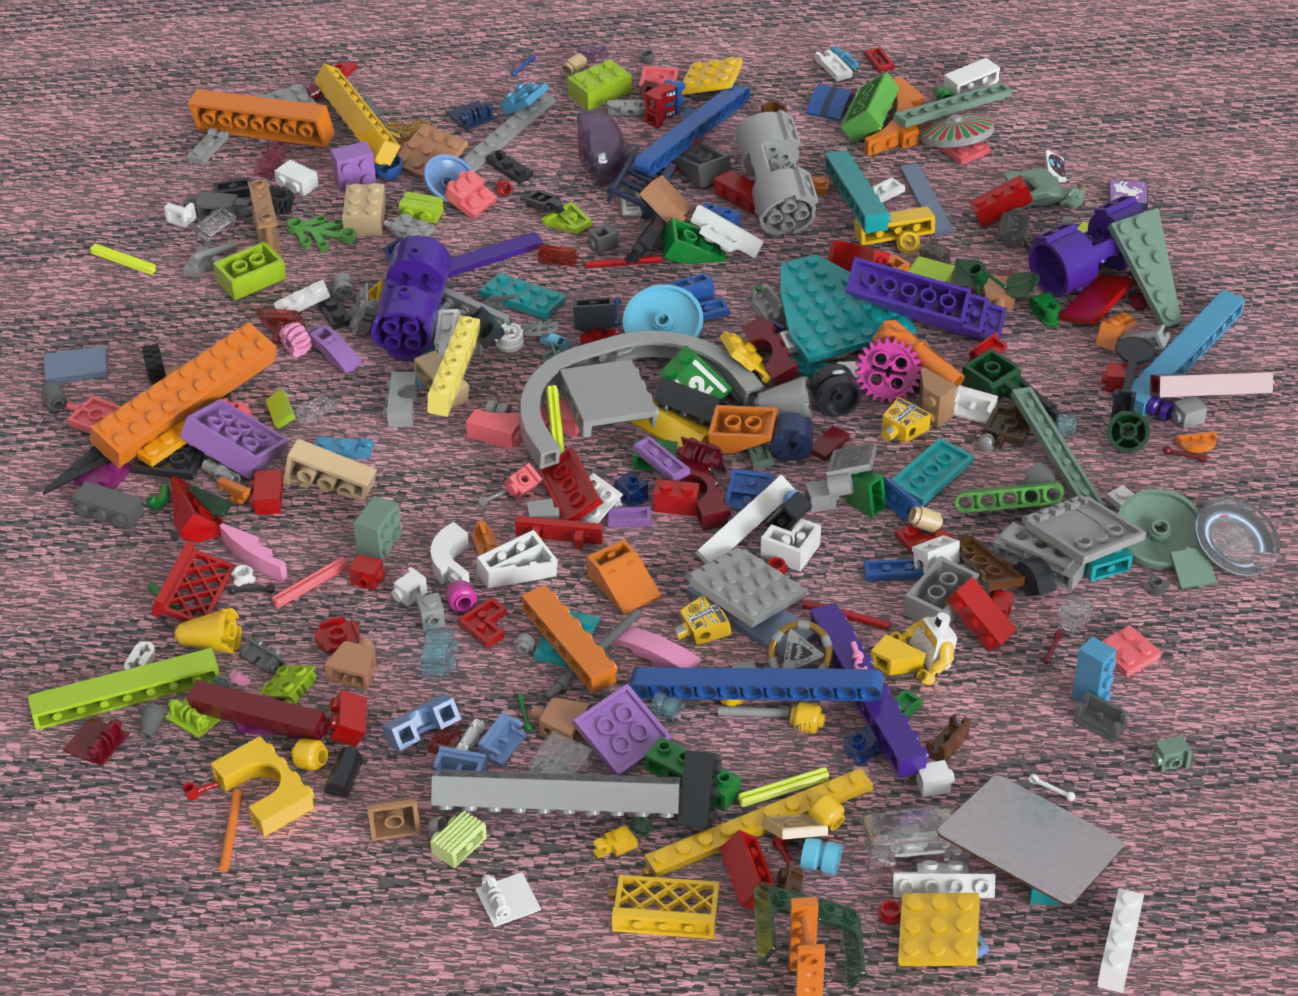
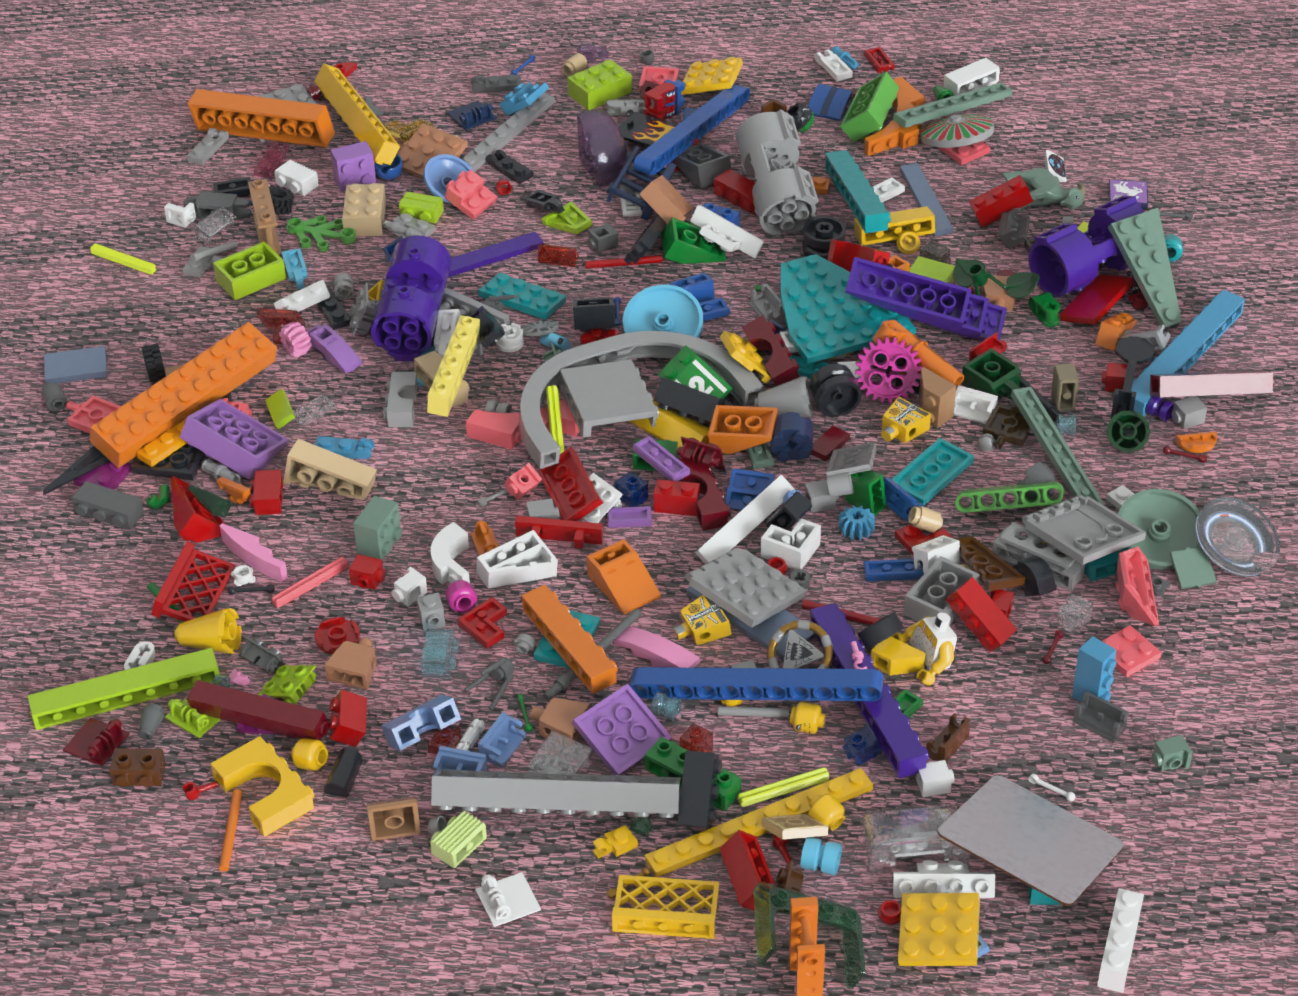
none -> reddish brown brick [110,748,166,787]
none -> medium azure hinge [281,248,308,289]
none -> dark grey plant [464,657,514,711]
none -> dark grey hinge [471,74,521,93]
none -> black door [611,112,677,151]
none -> clear red brick [680,723,713,753]
none -> black piece [787,103,814,132]
none -> dark grey bush [790,569,810,589]
none -> black wheel [802,216,846,260]
none -> dark azure gear [838,505,875,541]
none -> black tyre [858,612,904,649]
none -> dark tan brick [1051,363,1079,412]
none -> coral wedge [1115,546,1159,626]
none -> teal head [1164,234,1183,262]

